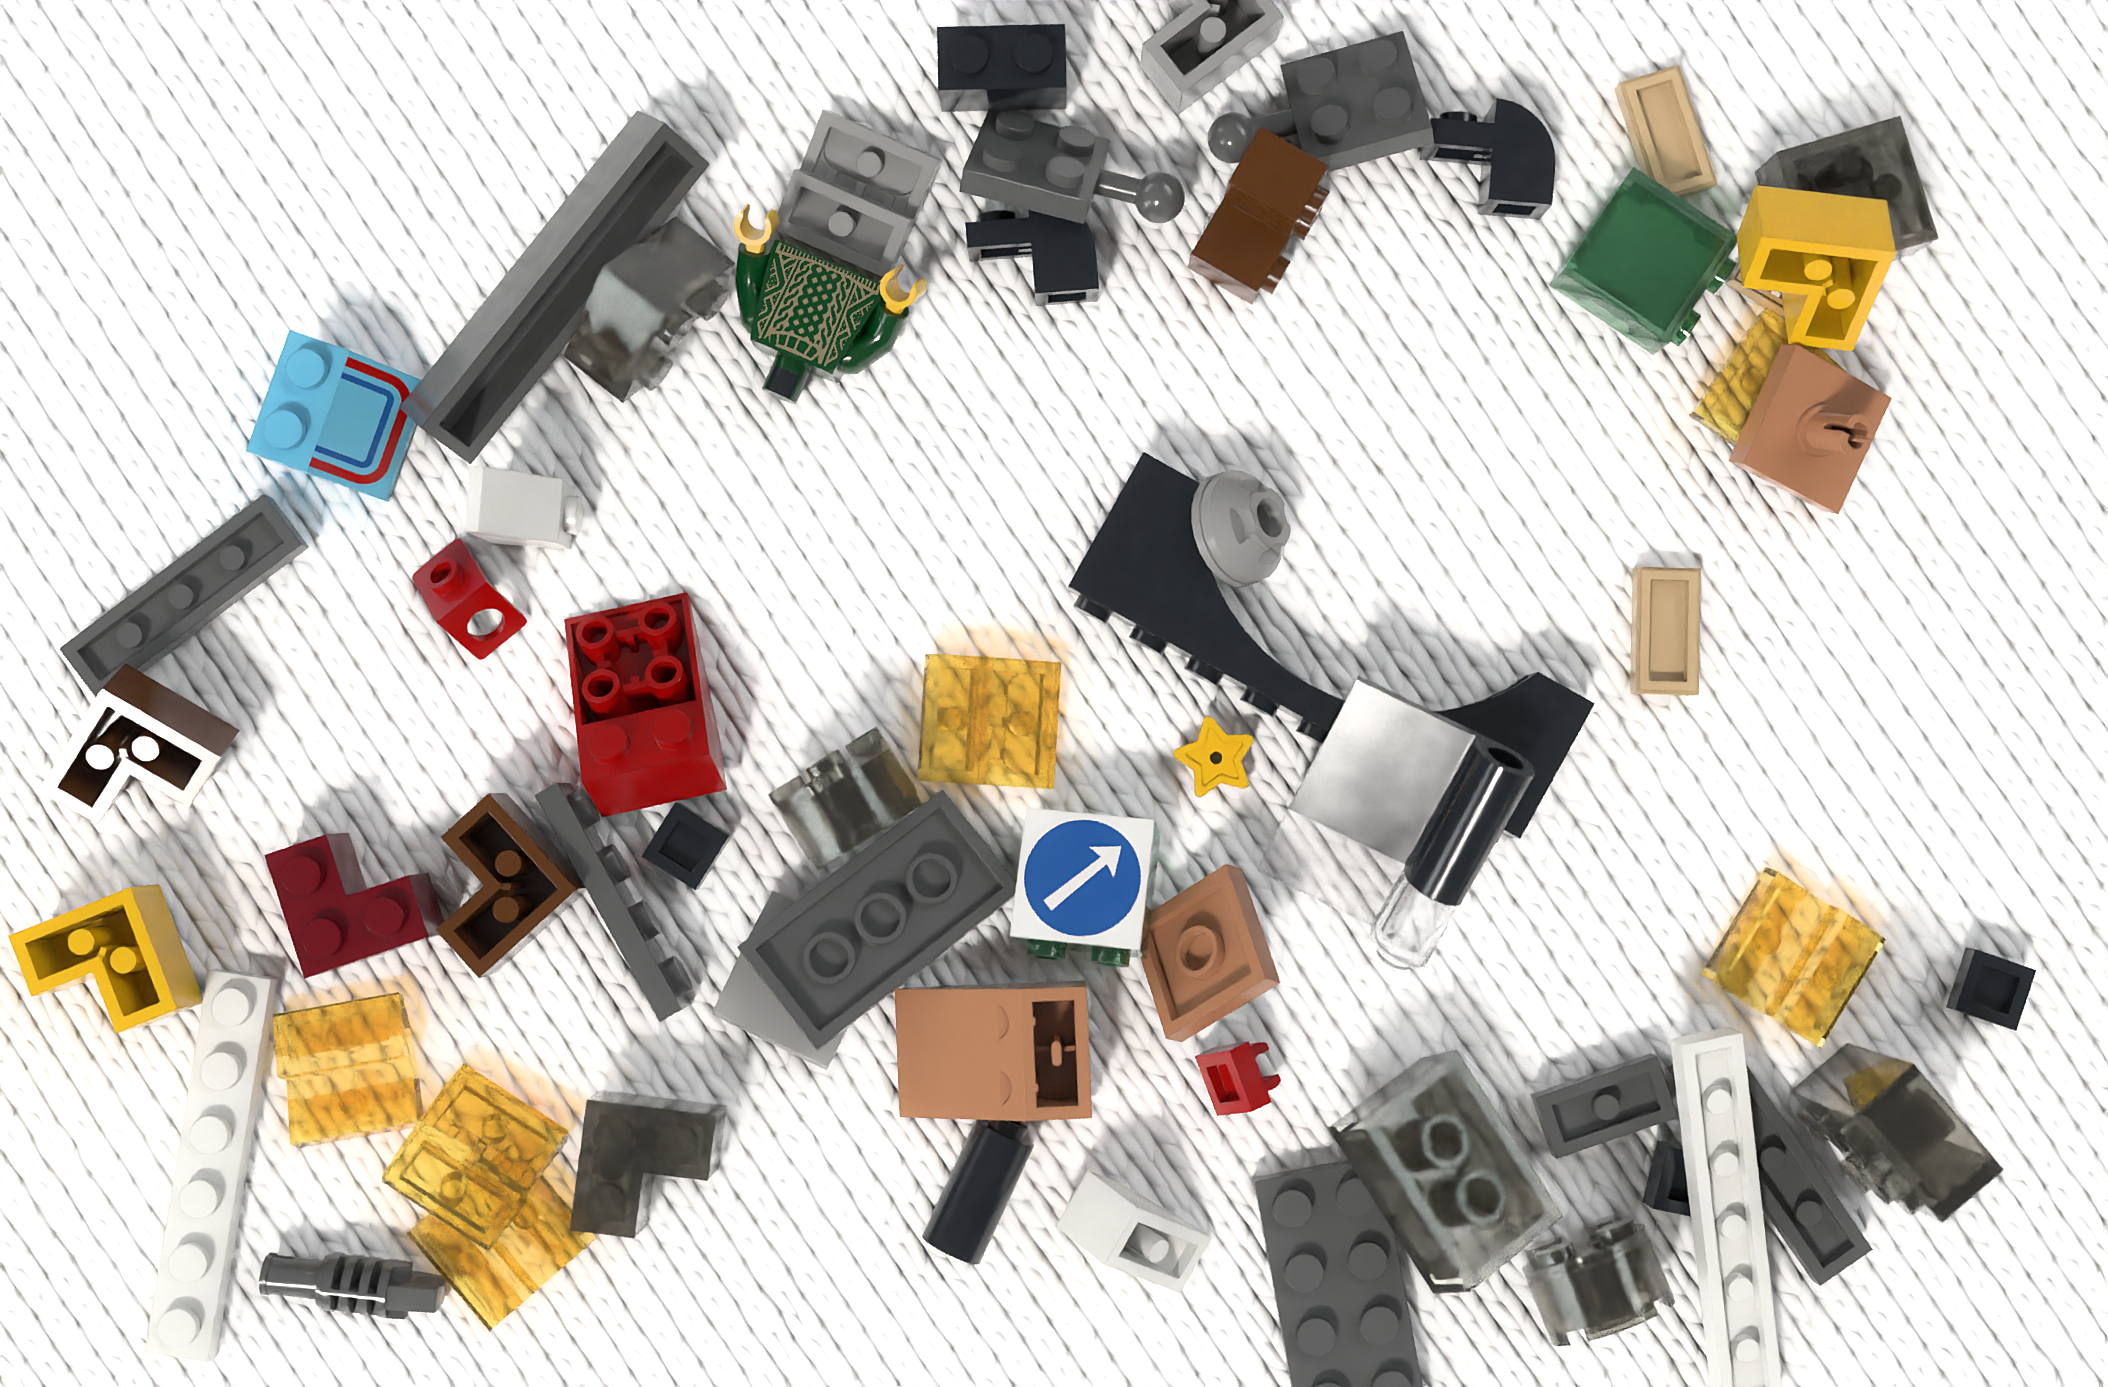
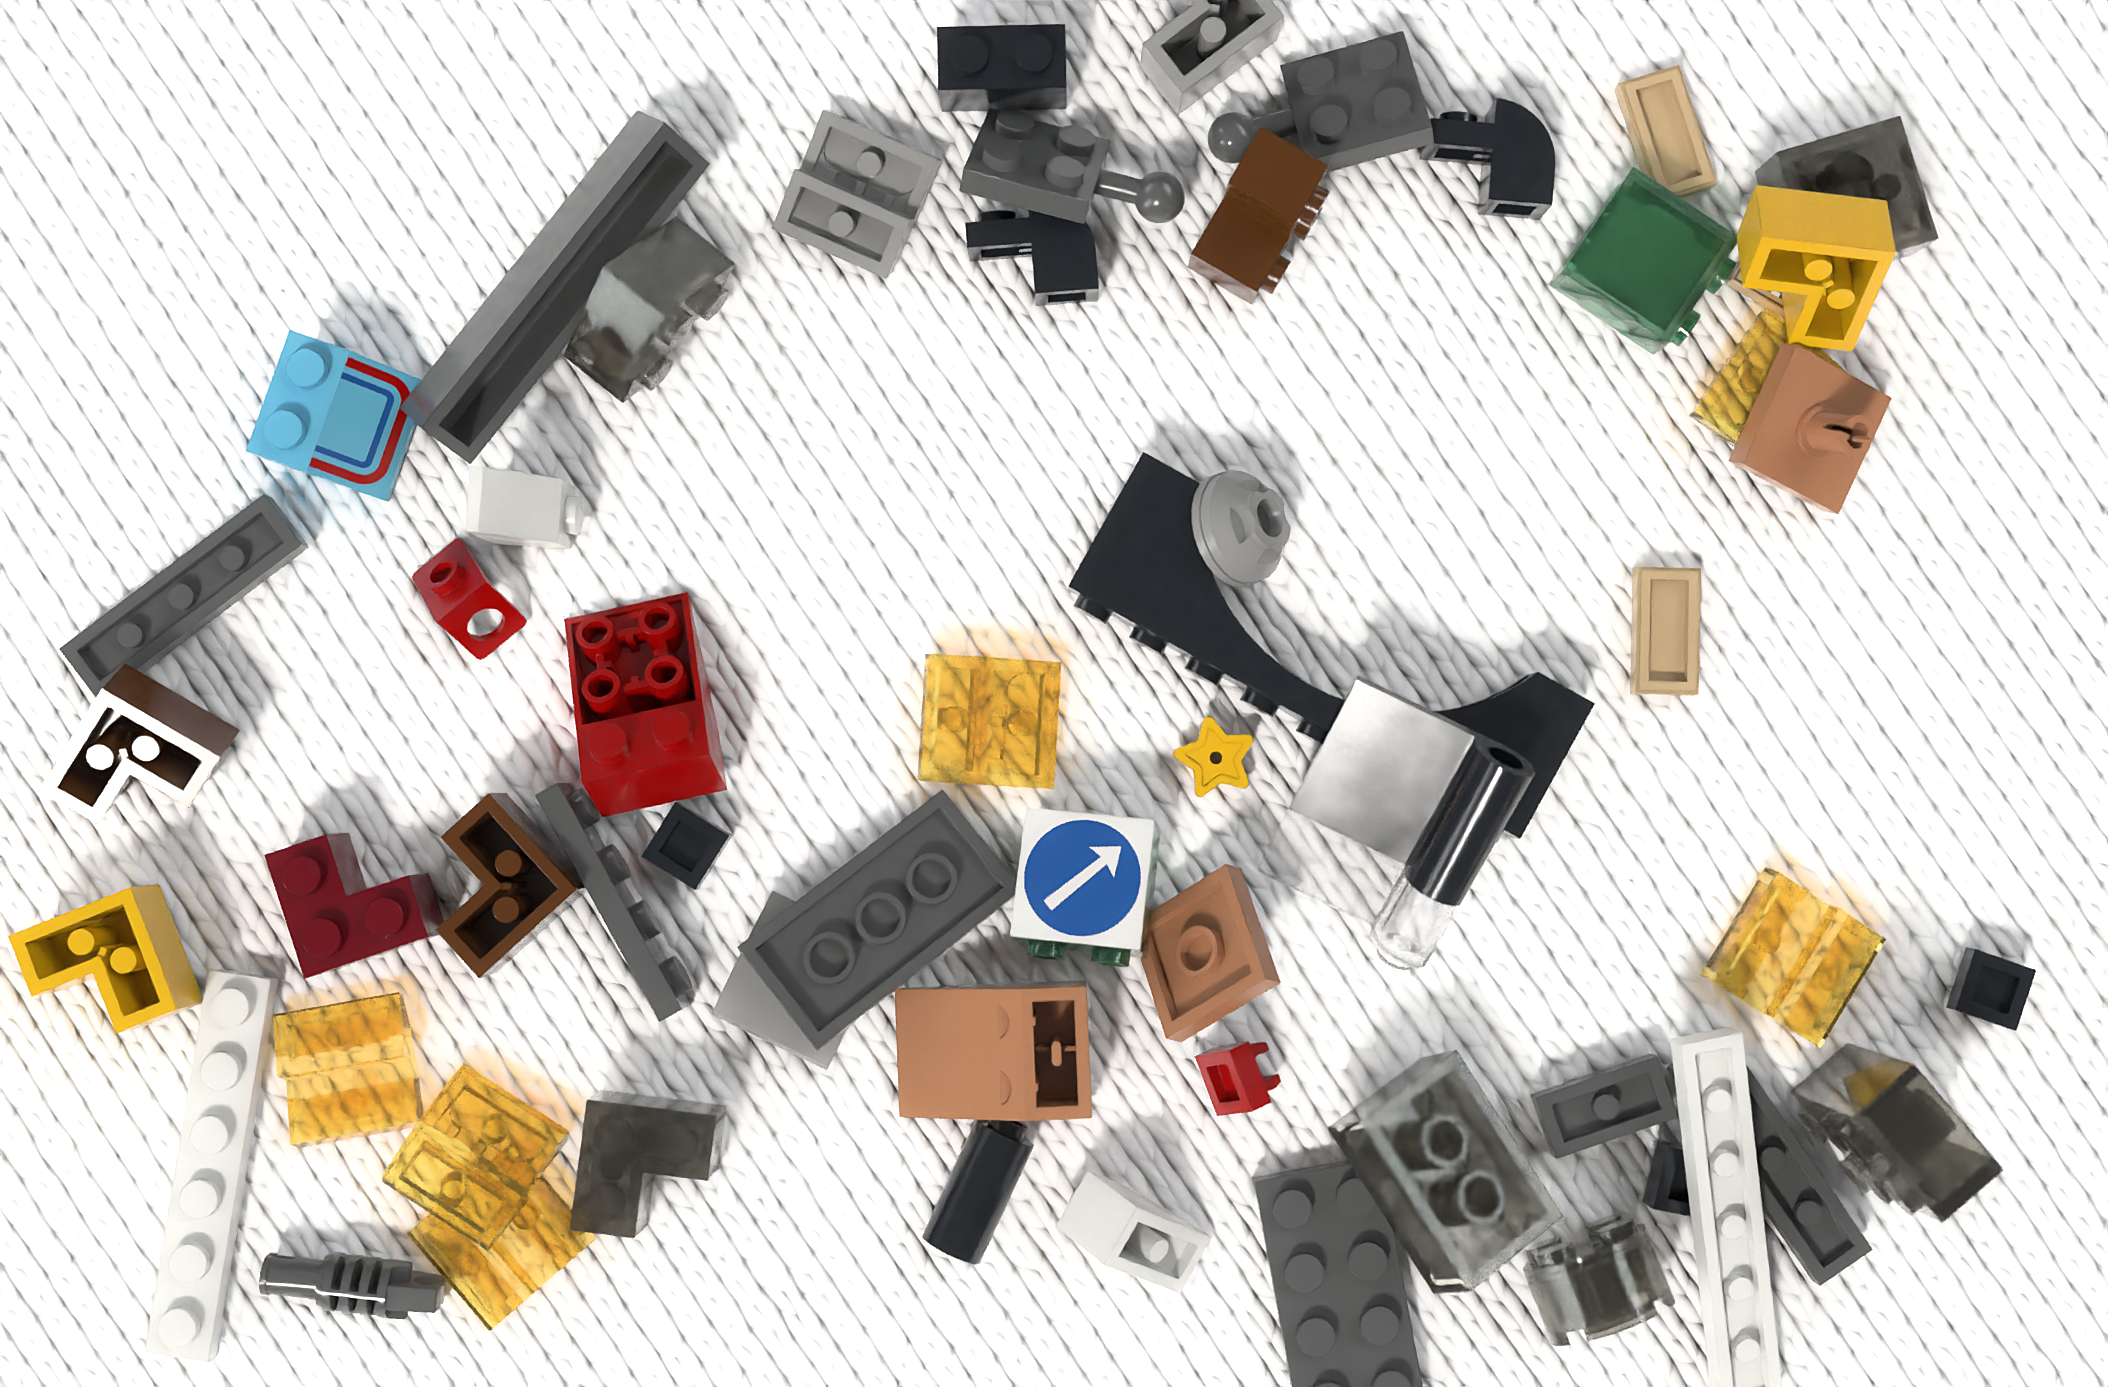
dark green torso [734,203,927,405] -> none
clear smoke brick [767,726,924,871] -> none

